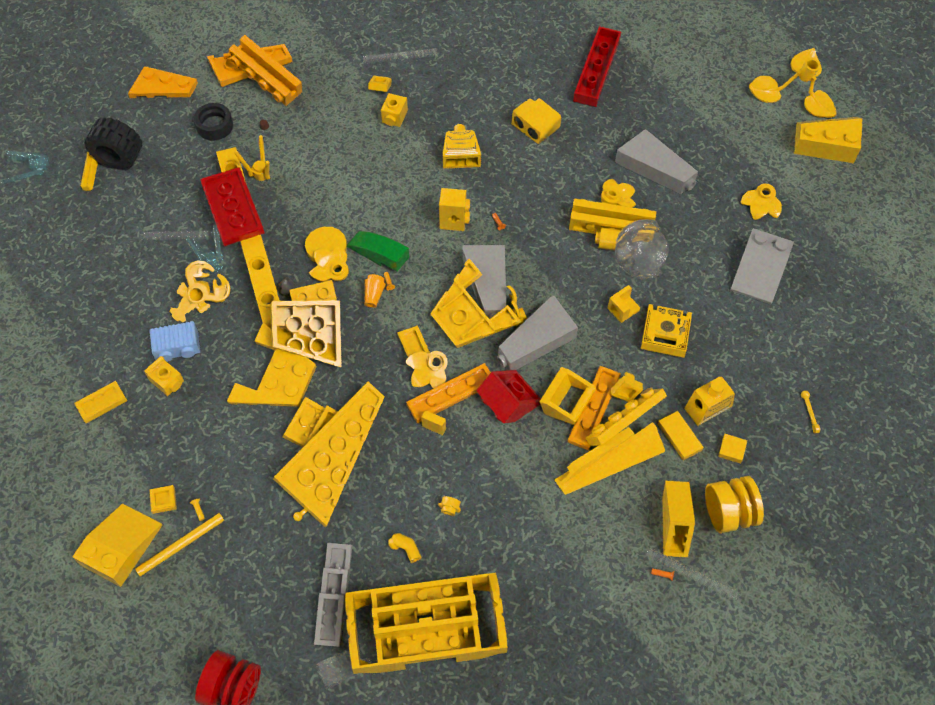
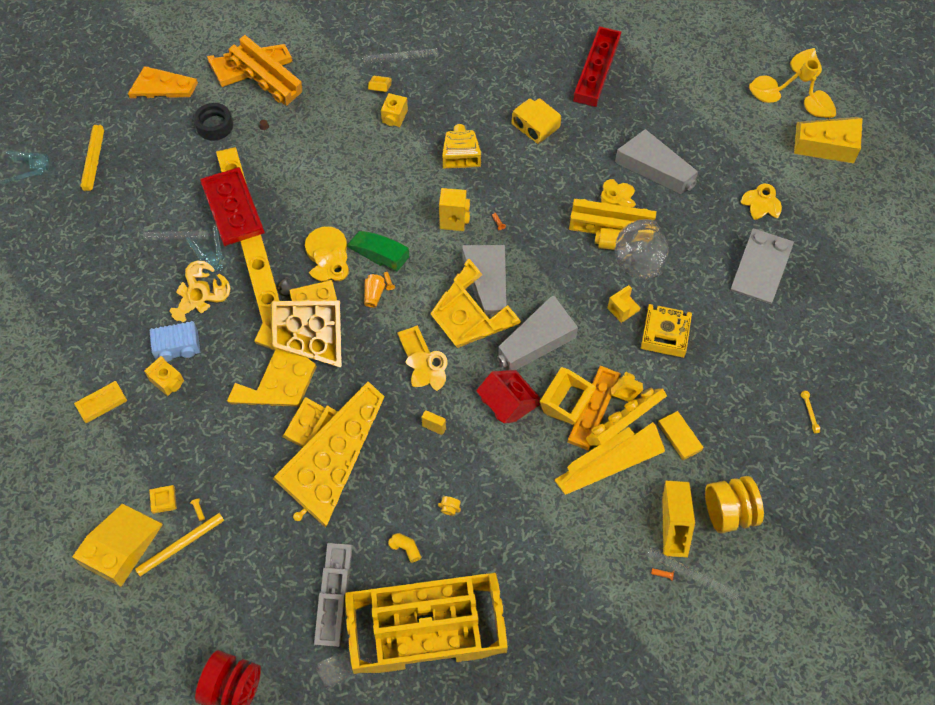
black tyre [84,117,143,170] -> none
yellow plant [234,135,270,181] -> none
light orange tile [406,363,491,423] -> none
yellow plate [506,286,527,326] -> none
yellow torso [684,377,735,426] -> none
yellow tile [718,434,747,464] -> none

